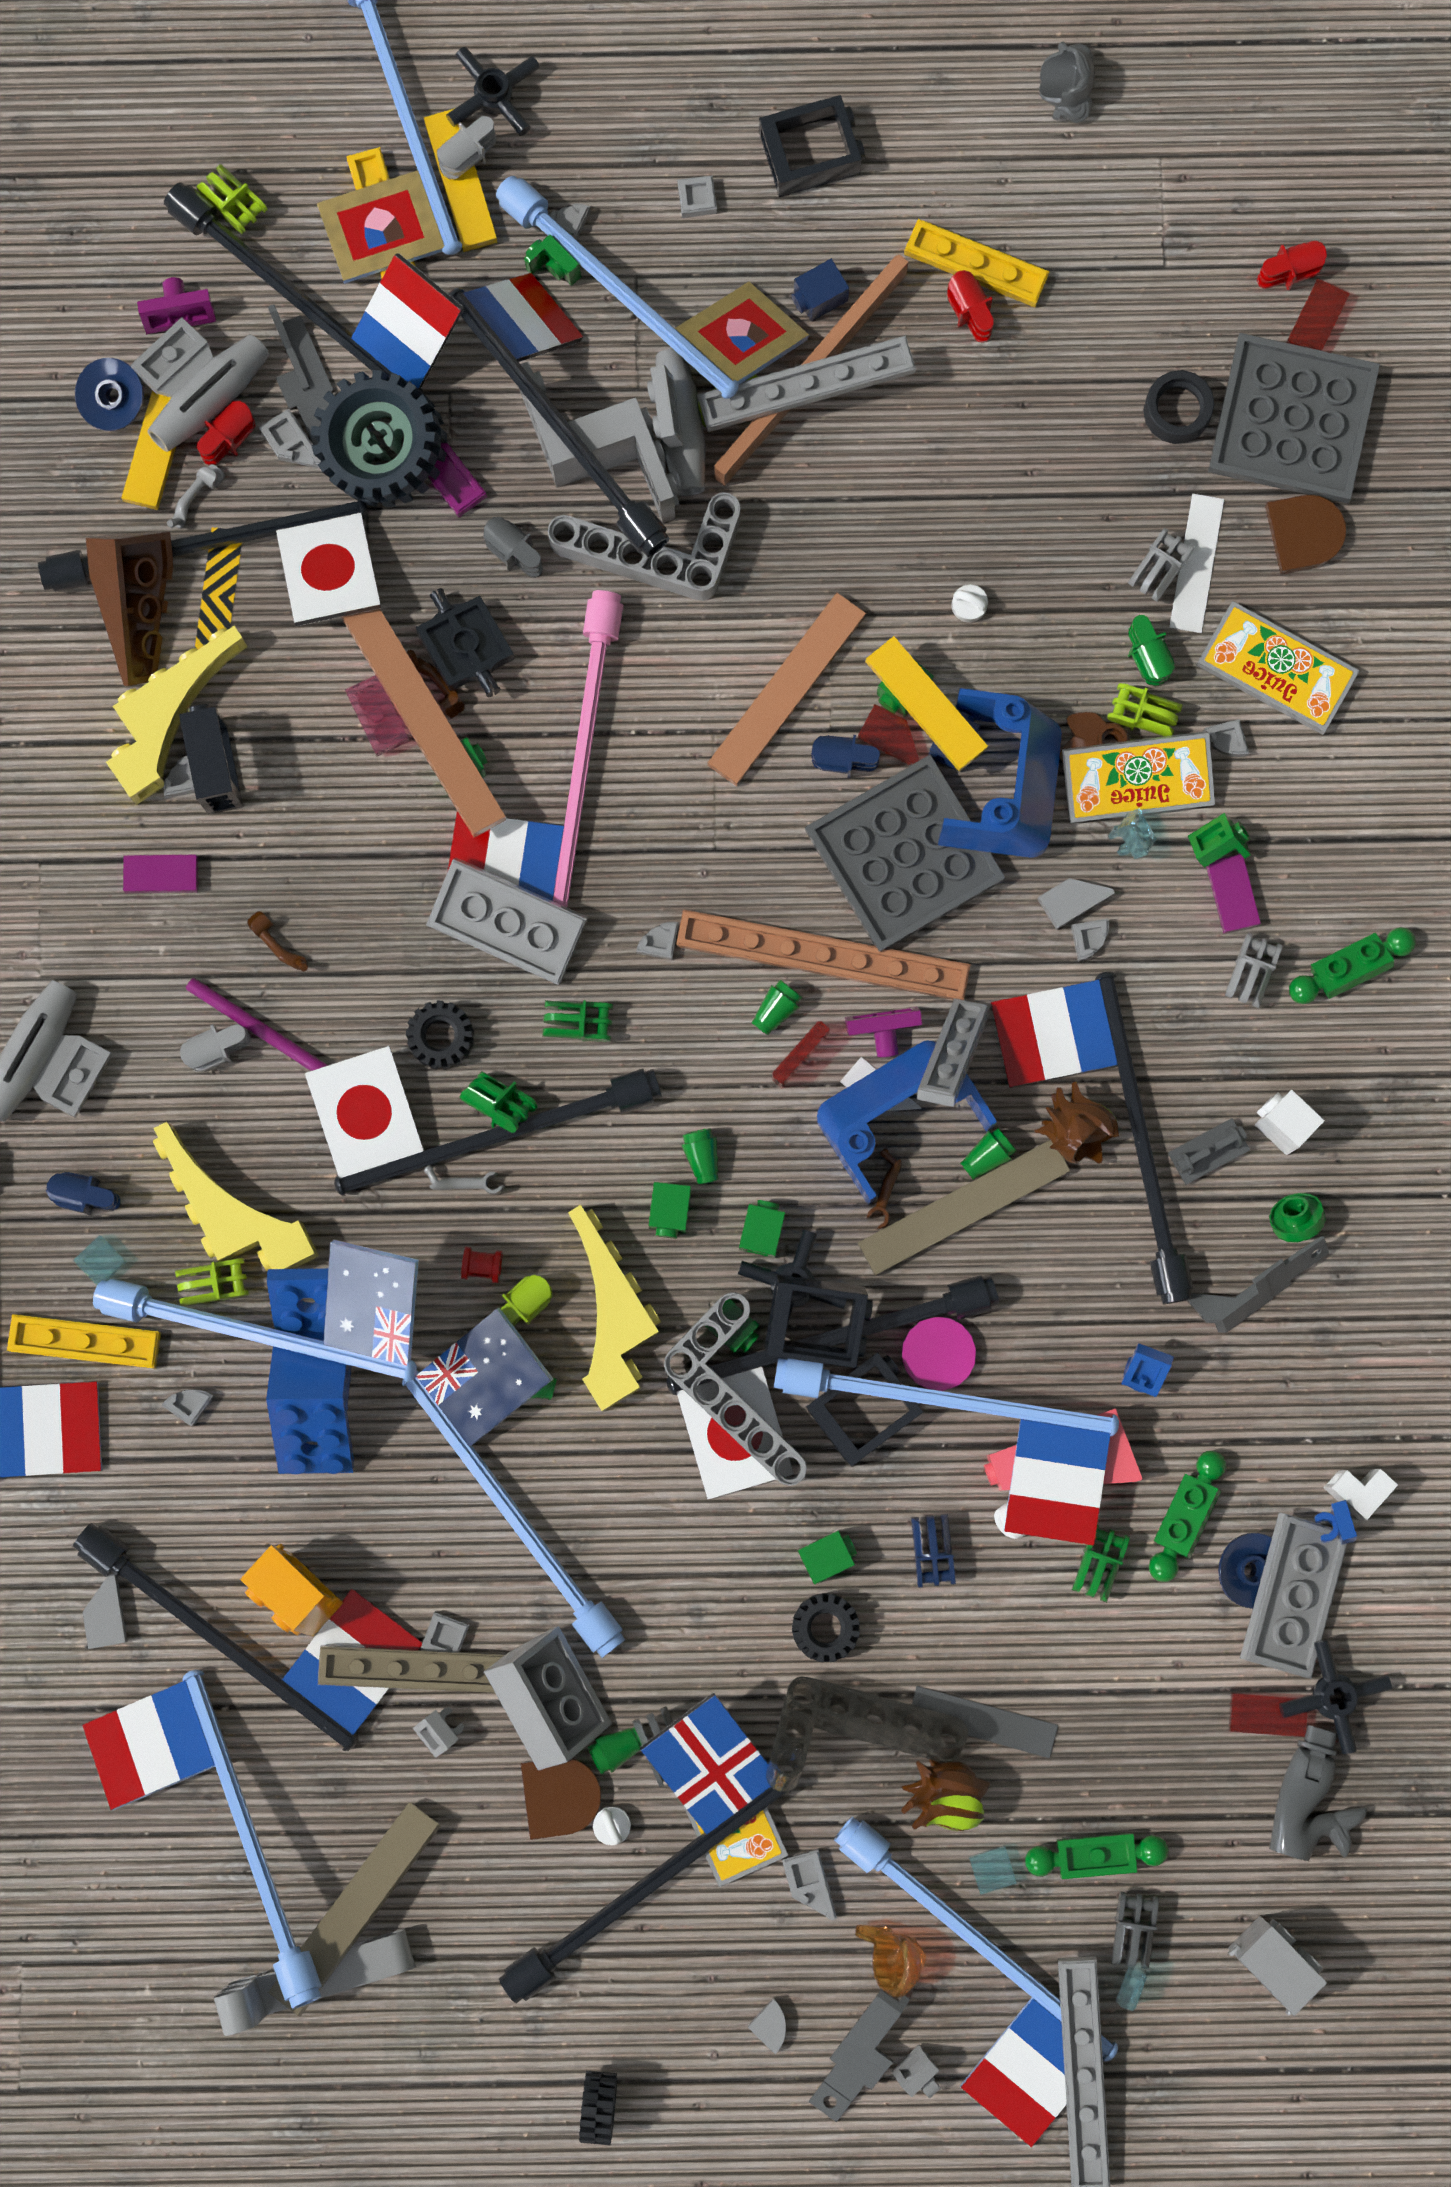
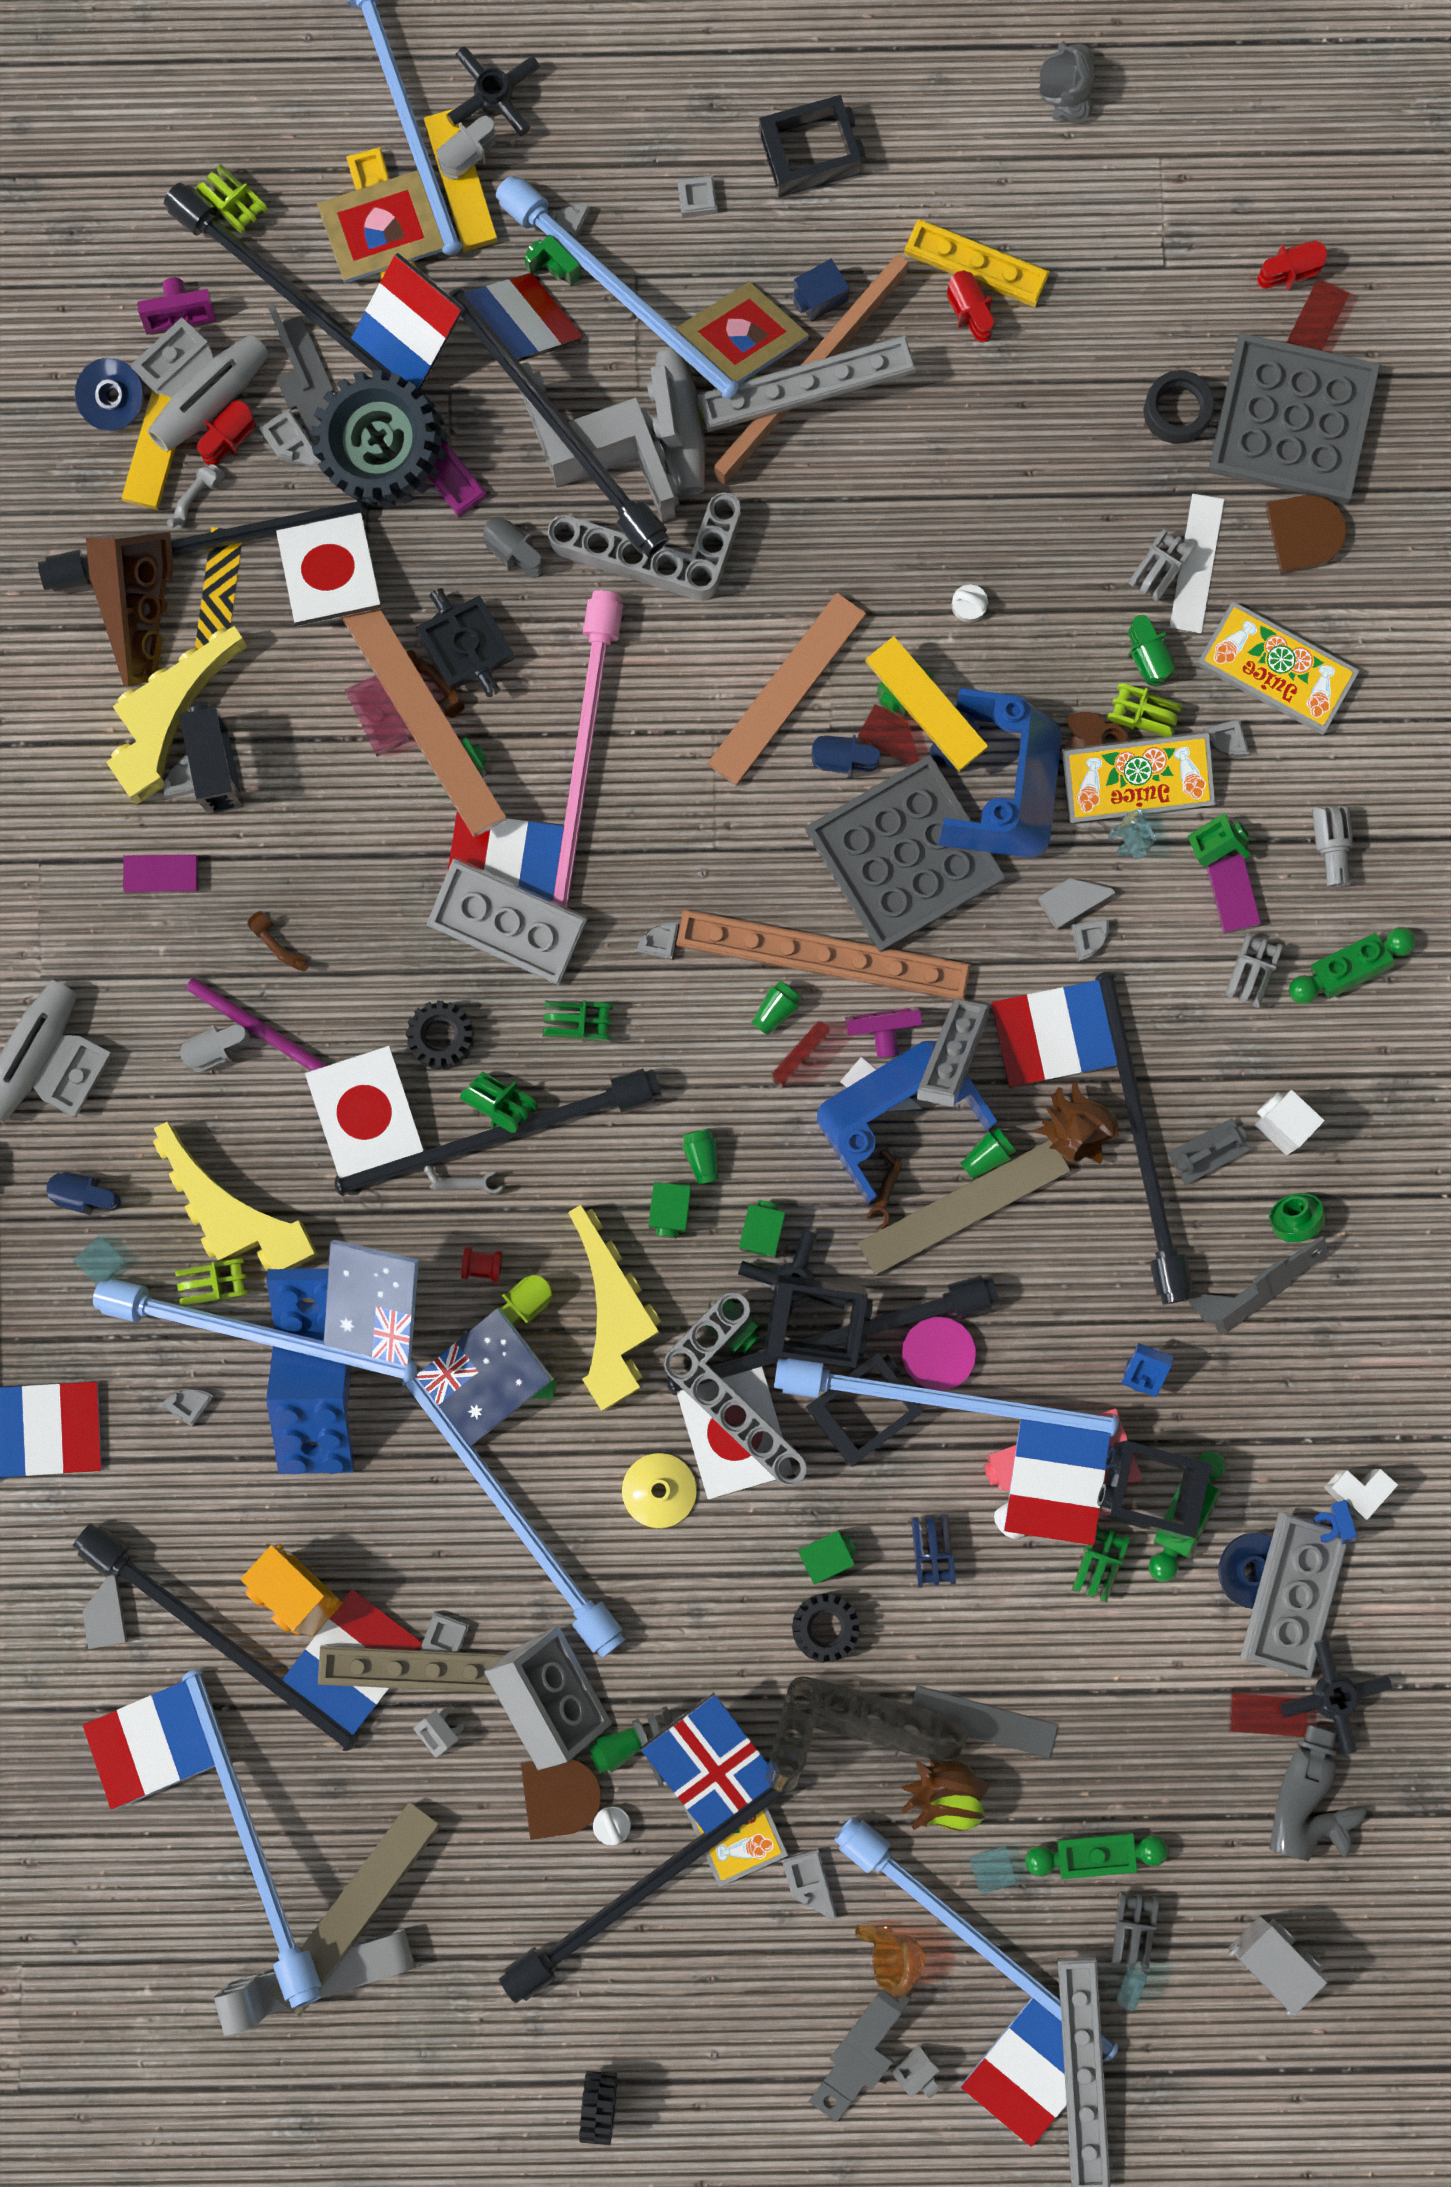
yellow tile [7,1314,161,1369] -> none
light grey tile [748,1997,786,2055] -> none
none -> light yellow dish [622,1453,697,1528]
none -> black window [1097,1441,1212,1539]
none -> light grey arm [1312,806,1353,888]

